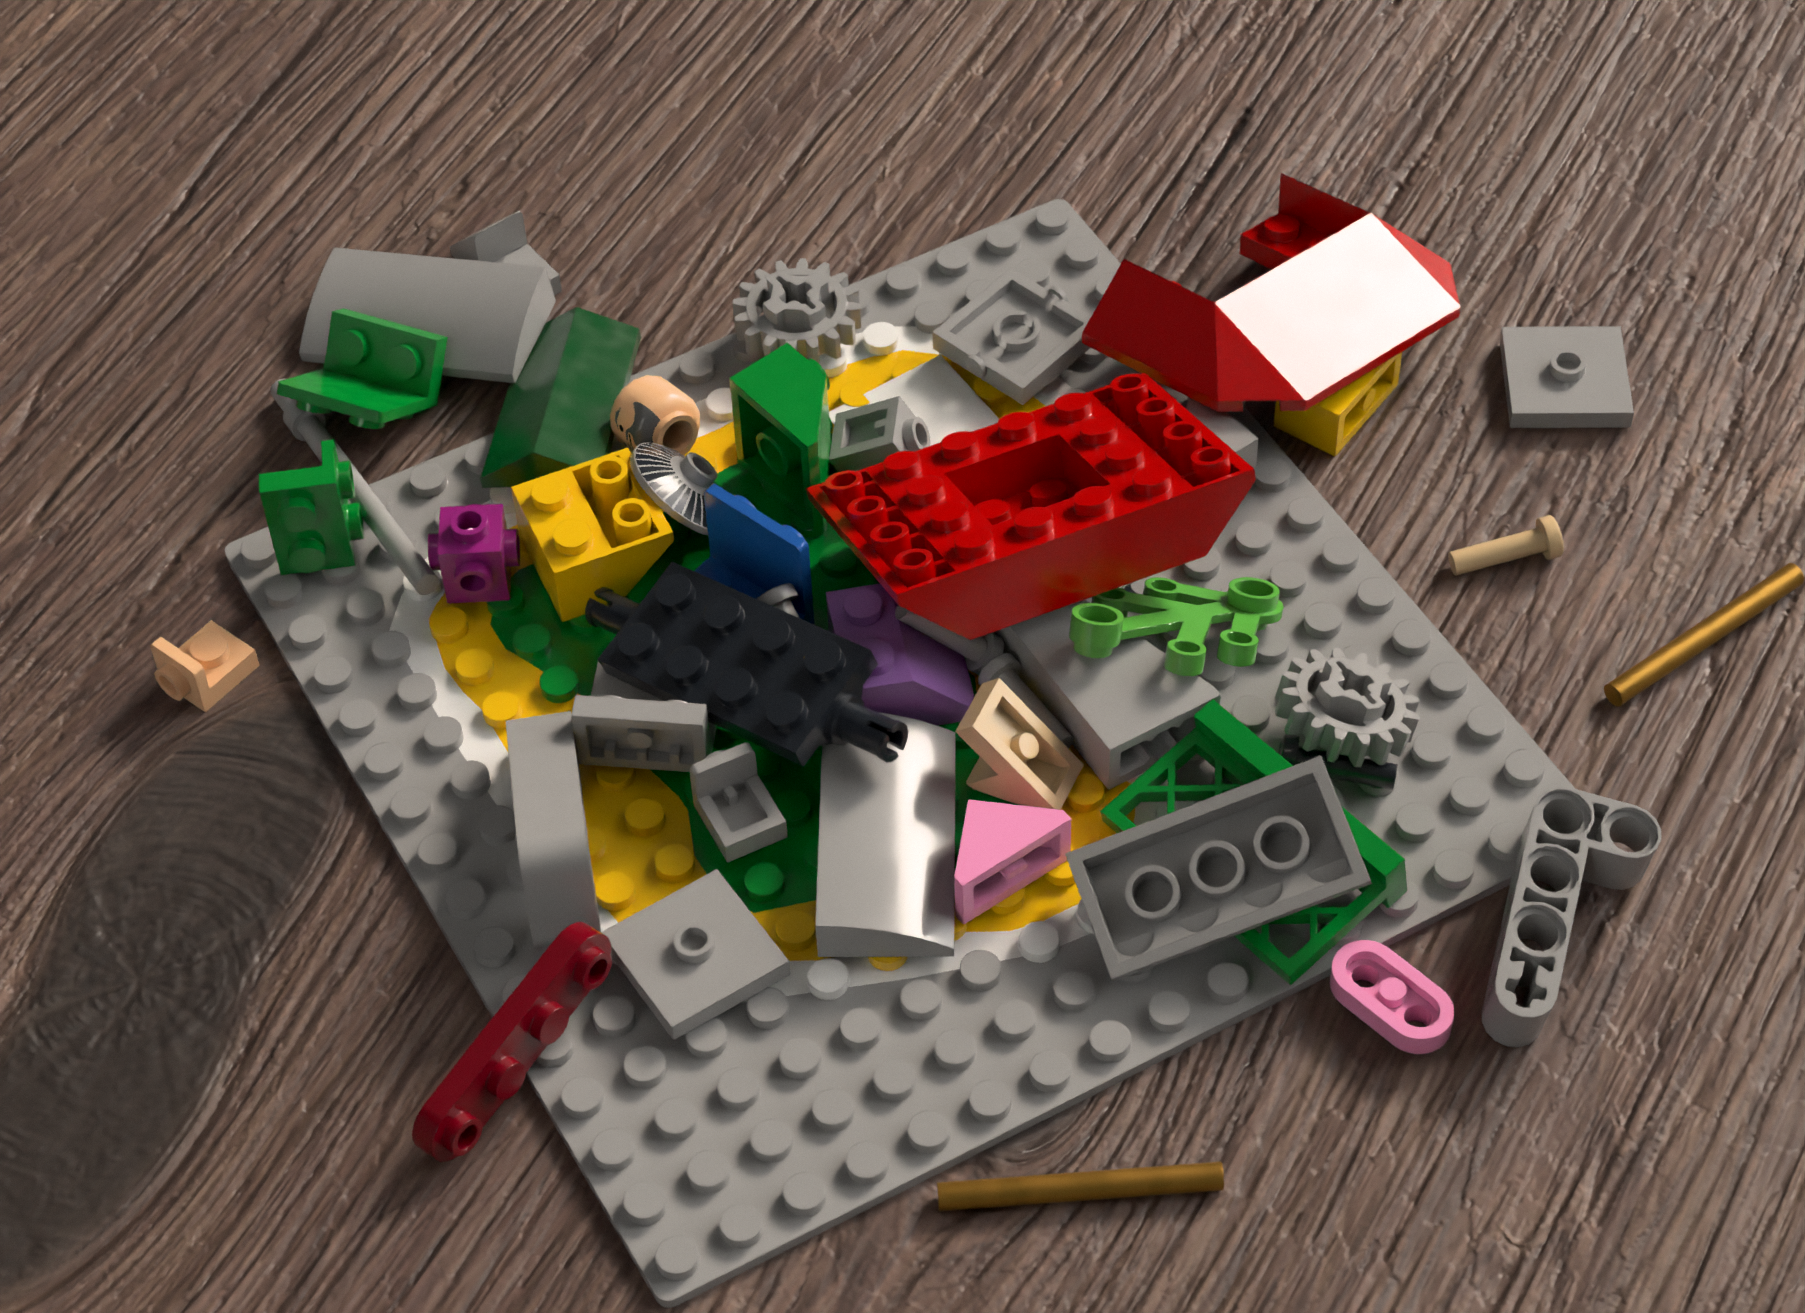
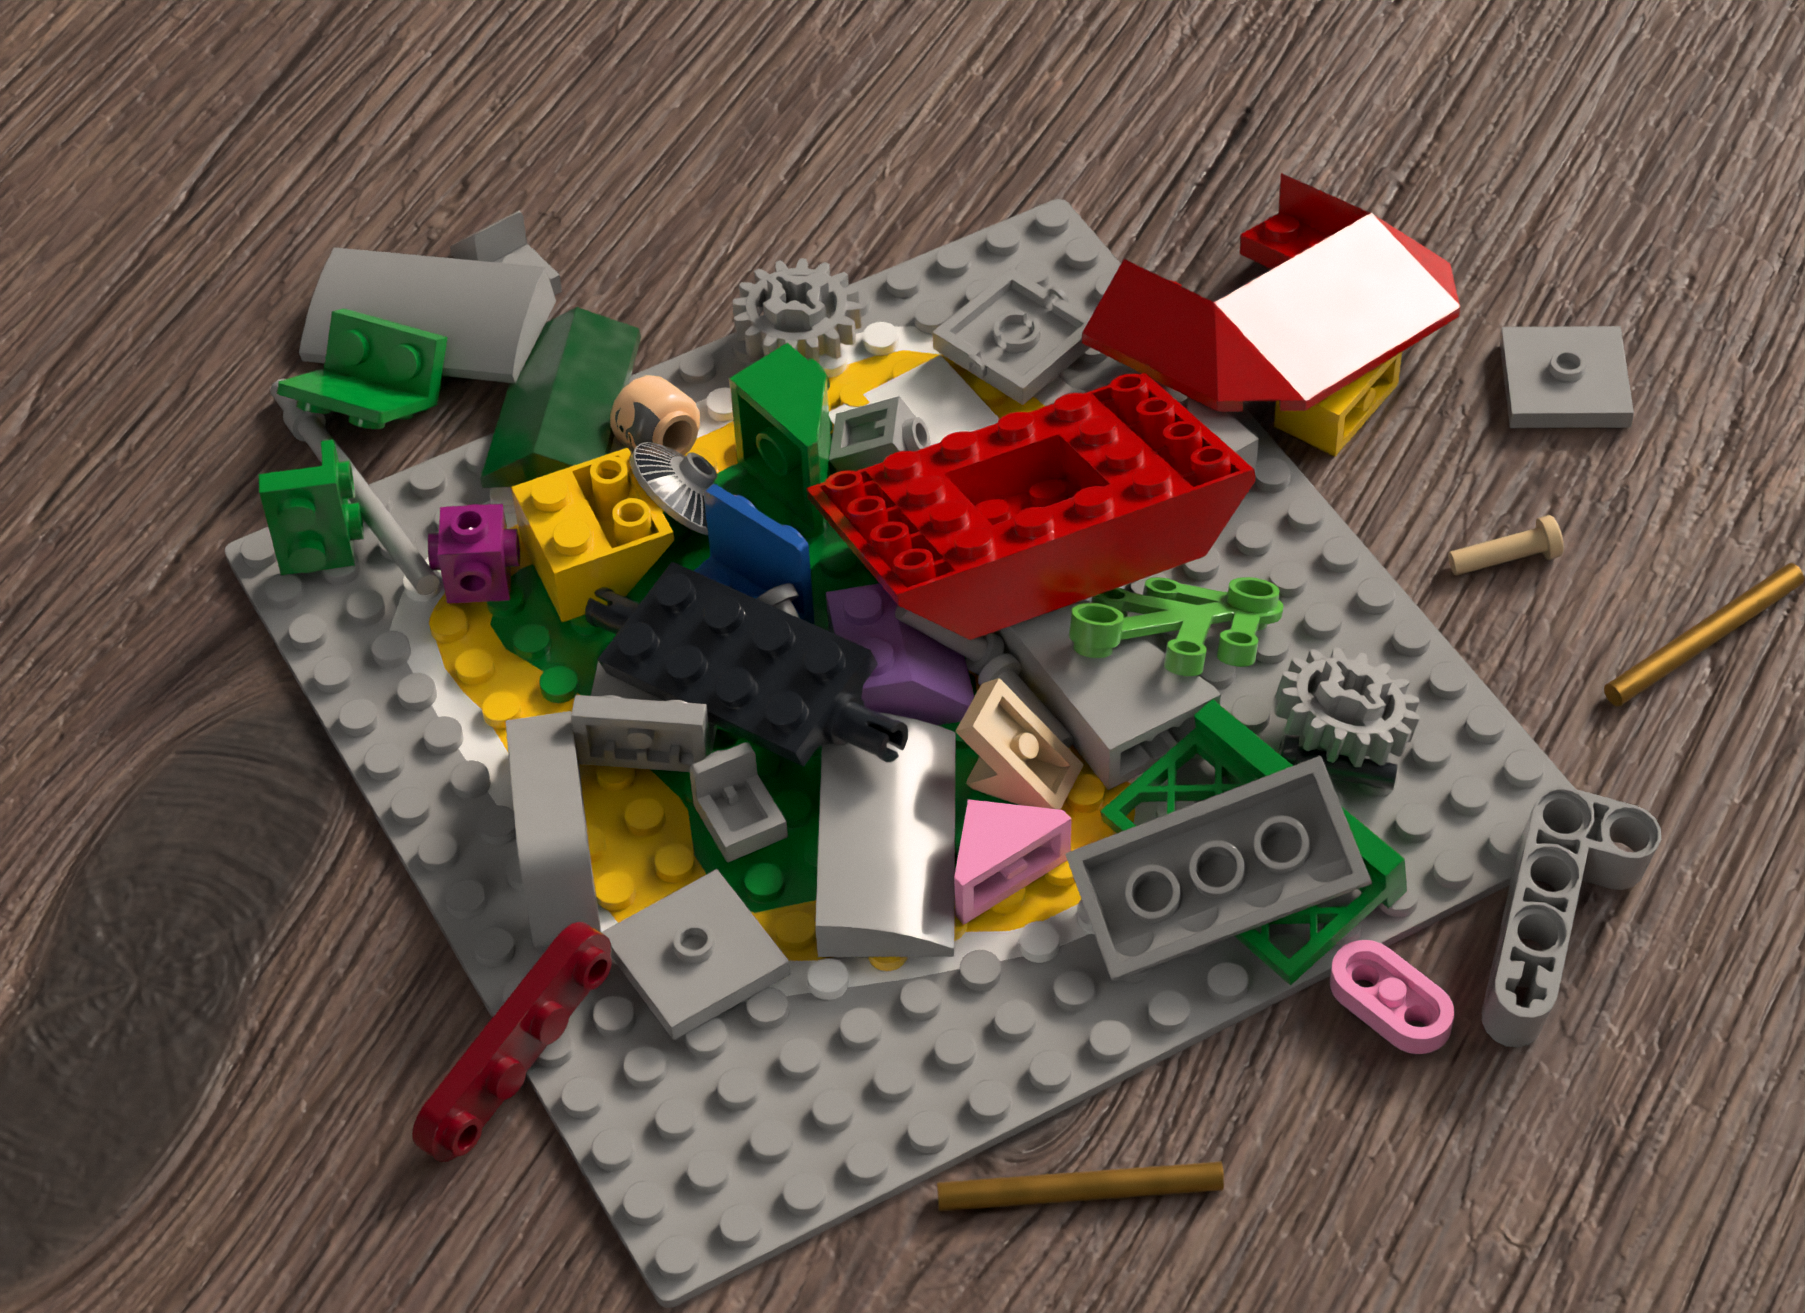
light nougat bracket [150,620,260,712] -> none

